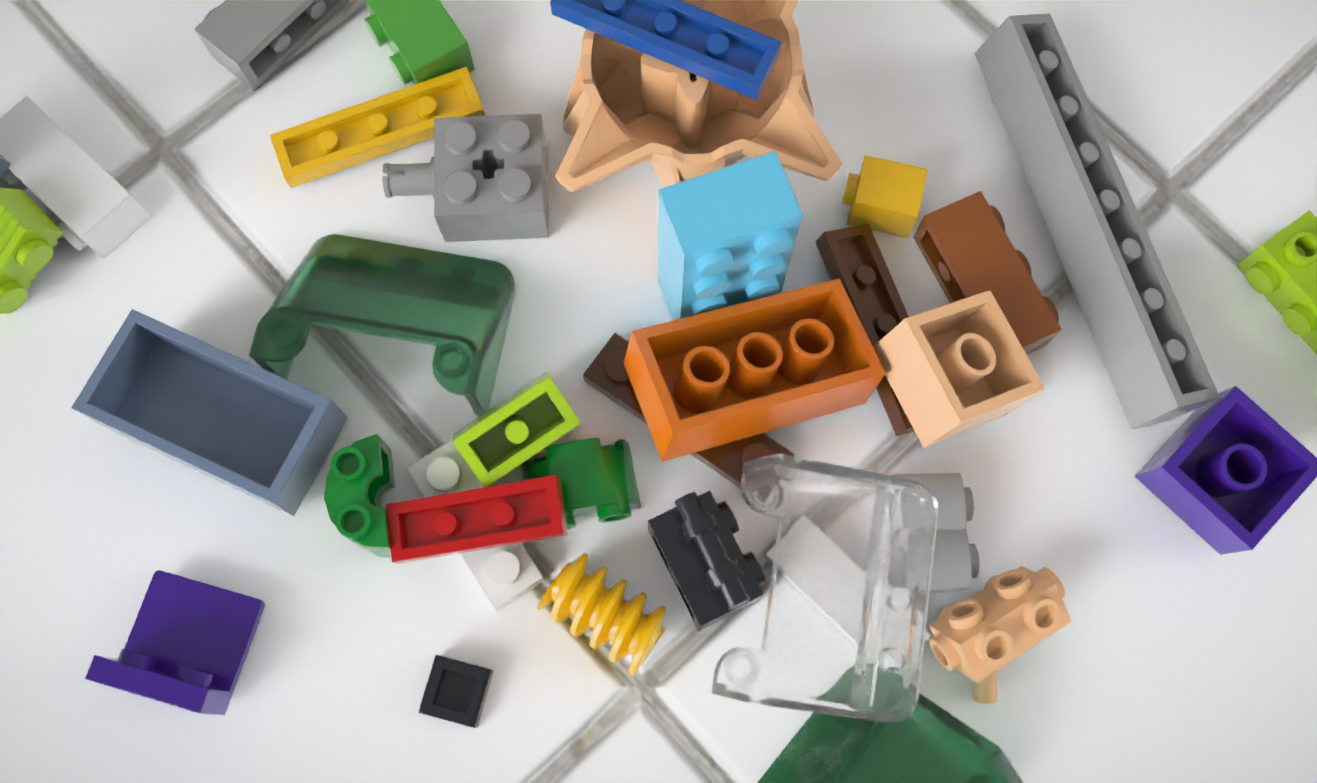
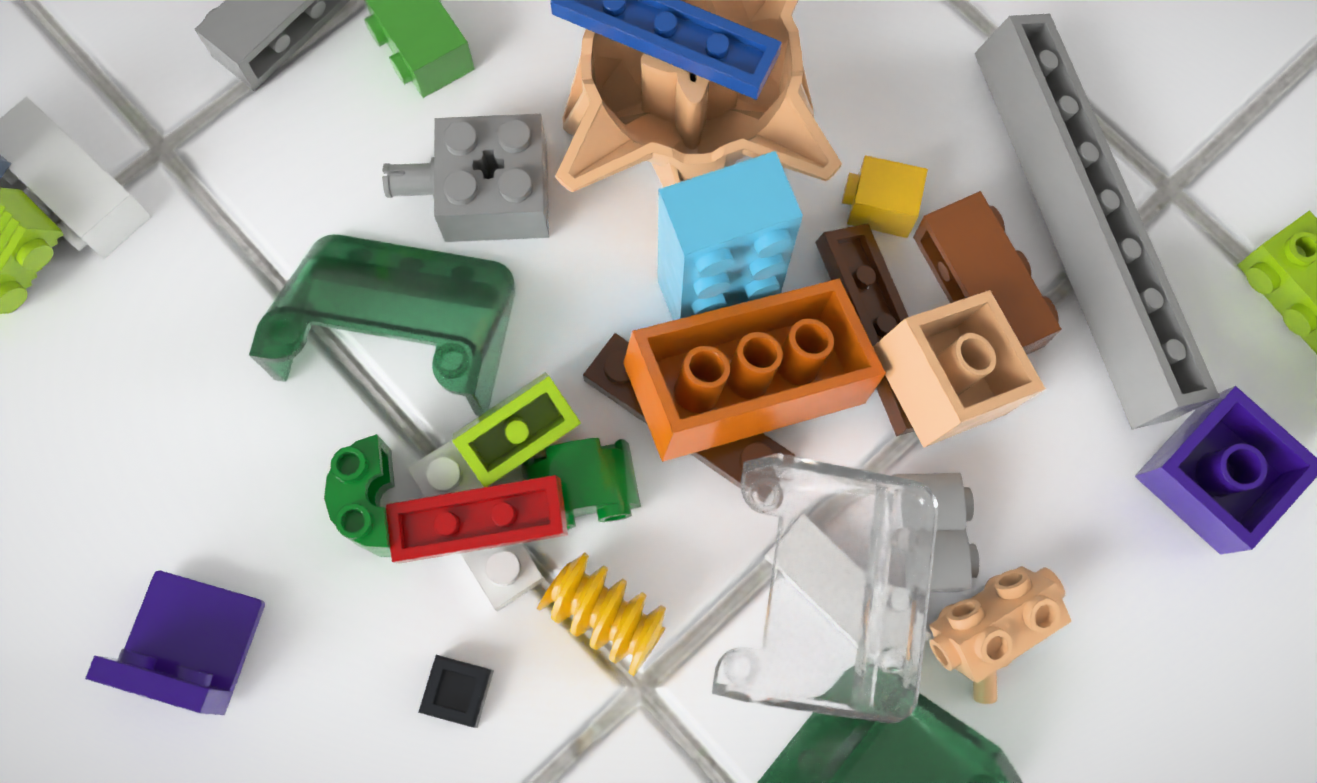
sand blue piece [71,309,348,516] -> none
yellow plate [270,67,485,188] -> none
black brick [648,490,766,632] -> none

